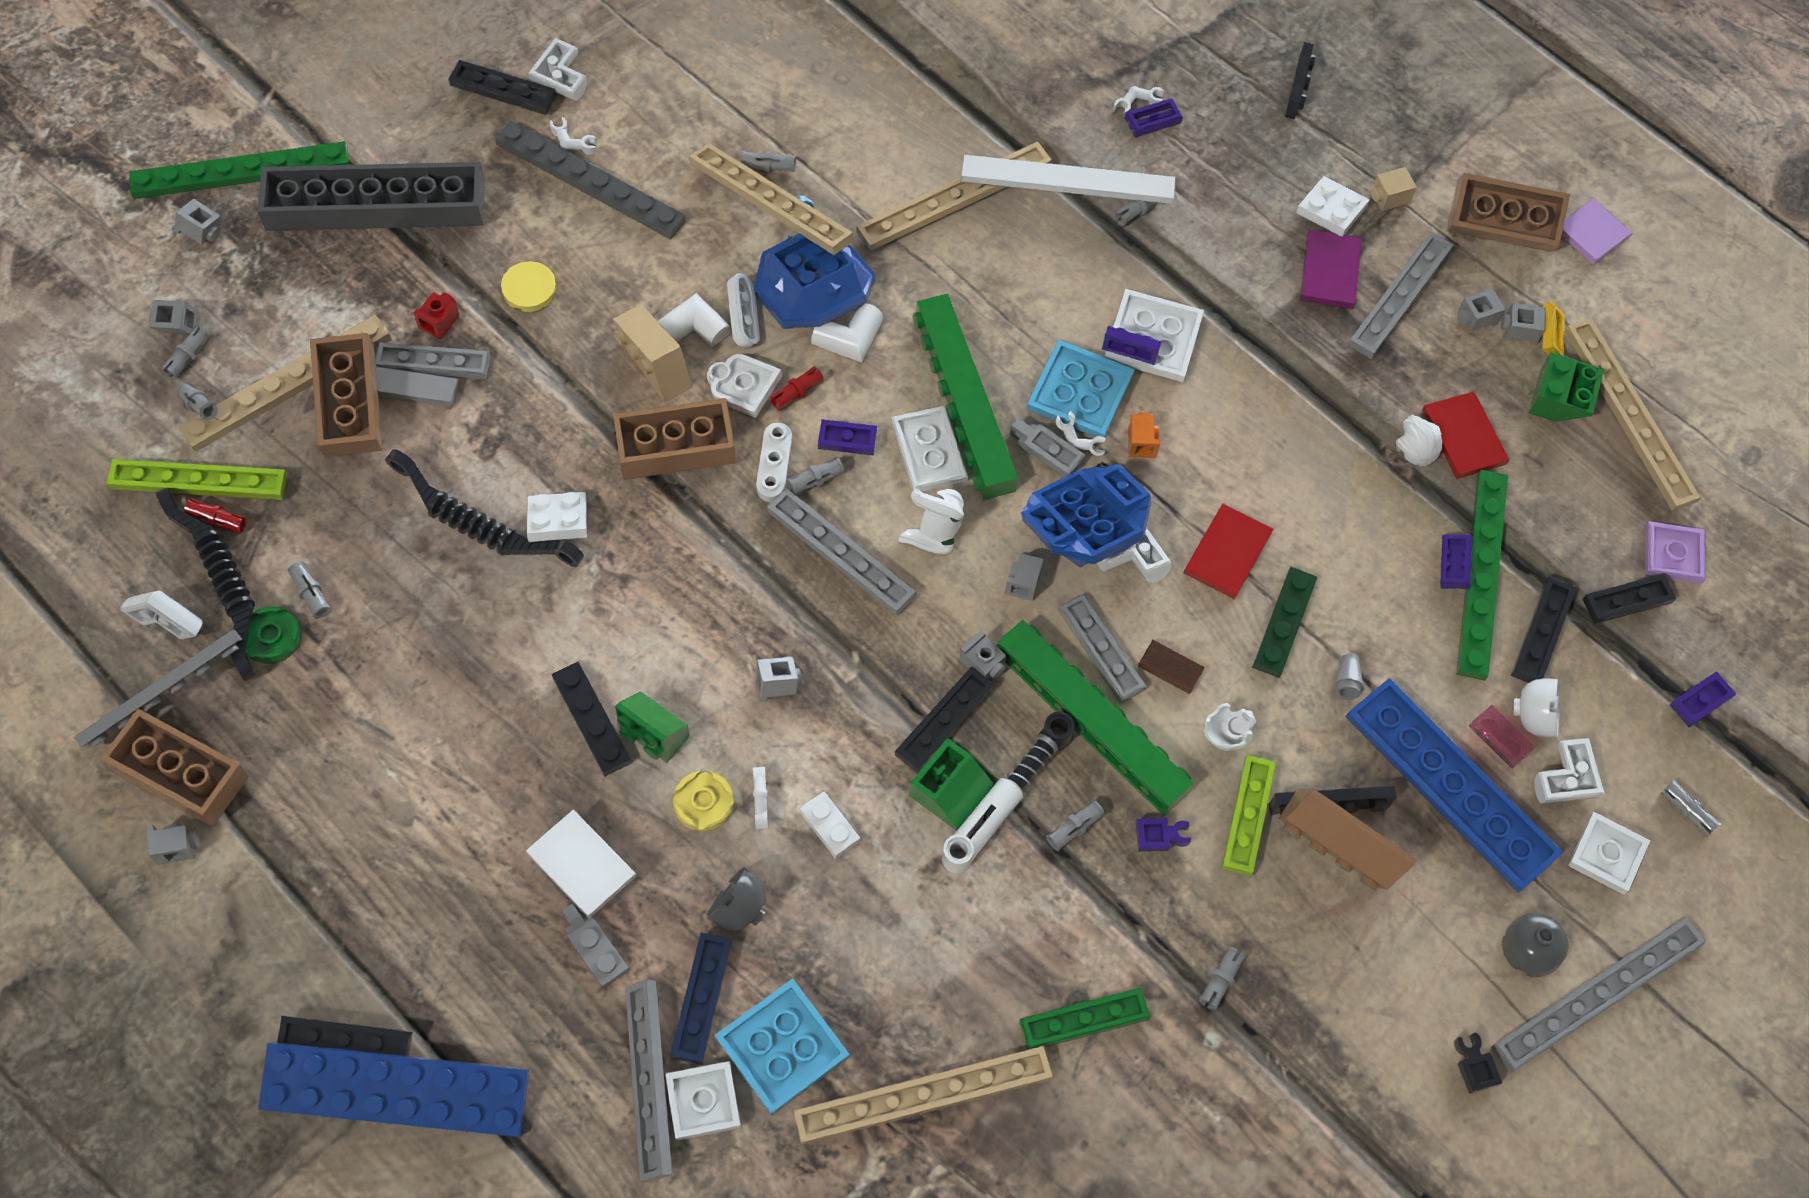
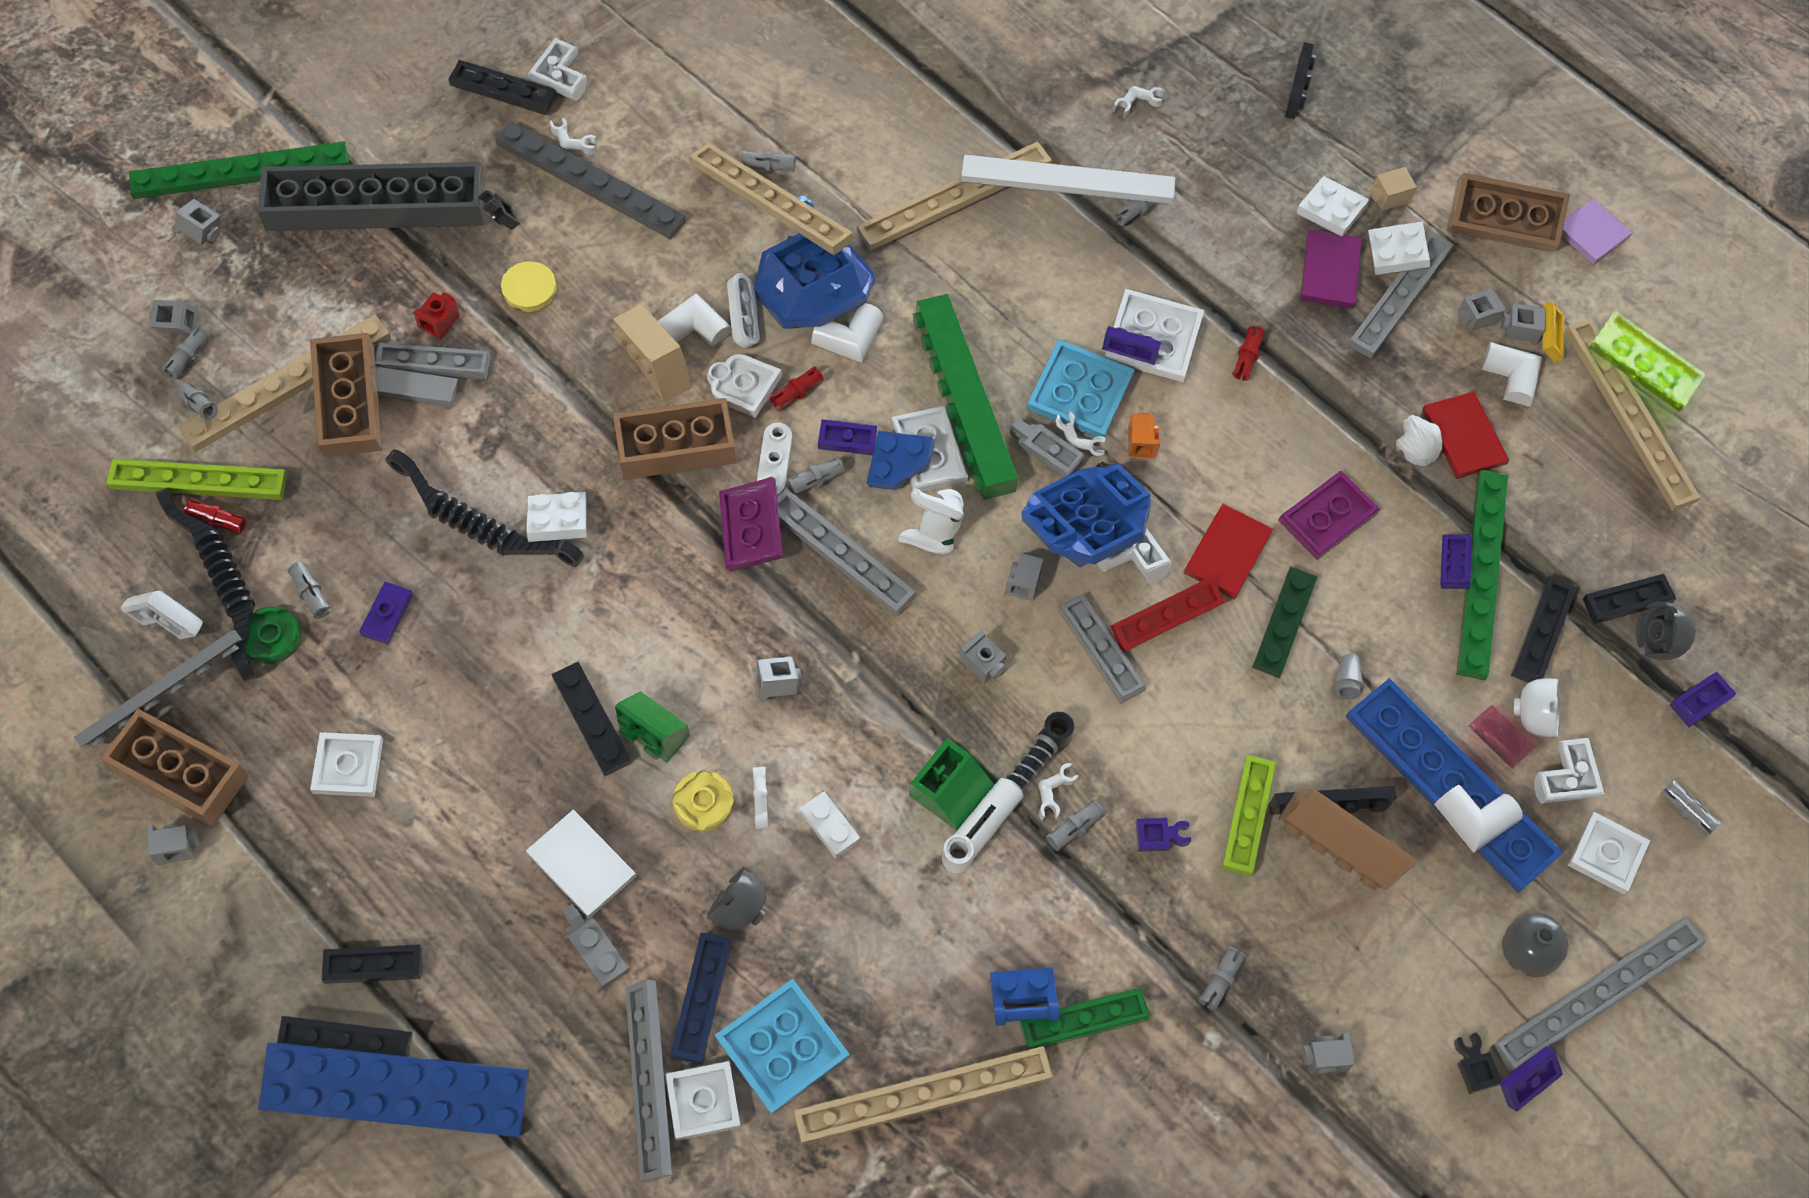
black plate [895,667,994,773] -> none
green brick [997,620,1194,816] -> none
dark purple tile [1124,98,1183,138] -> none
reddish brown tile [1138,639,1205,694] -> none
white hair [1204,703,1256,751] -> none
green slope [1529,352,1604,422] -> none
lavender tile [1645,521,1706,584] -> none
none -> white plate [310,732,383,797]
none -> black plate [322,944,422,984]
none -> dark purple plate [359,582,413,645]
none -> black plate [478,190,520,230]
none -> magenta tile [719,477,783,572]
none -> blue plate [866,431,935,490]
none -> blue plate [990,967,1060,1026]
none -> white arm [1038,763,1079,821]
none -> red plate [1110,576,1225,652]
none -> red pin [1232,326,1265,381]
none -> magenta tile [1278,470,1380,560]
none -> light grey brick [1302,1033,1355,1075]
none -> white plate [1368,222,1430,275]
none -> white brick [1434,785,1523,853]
none -> white brick [1482,342,1542,407]
none -> dark purple plate [1500,1046,1563,1112]
none -> clear neon green tile [1588,312,1705,412]
none -> dark grey cylinder [1636,601,1696,660]

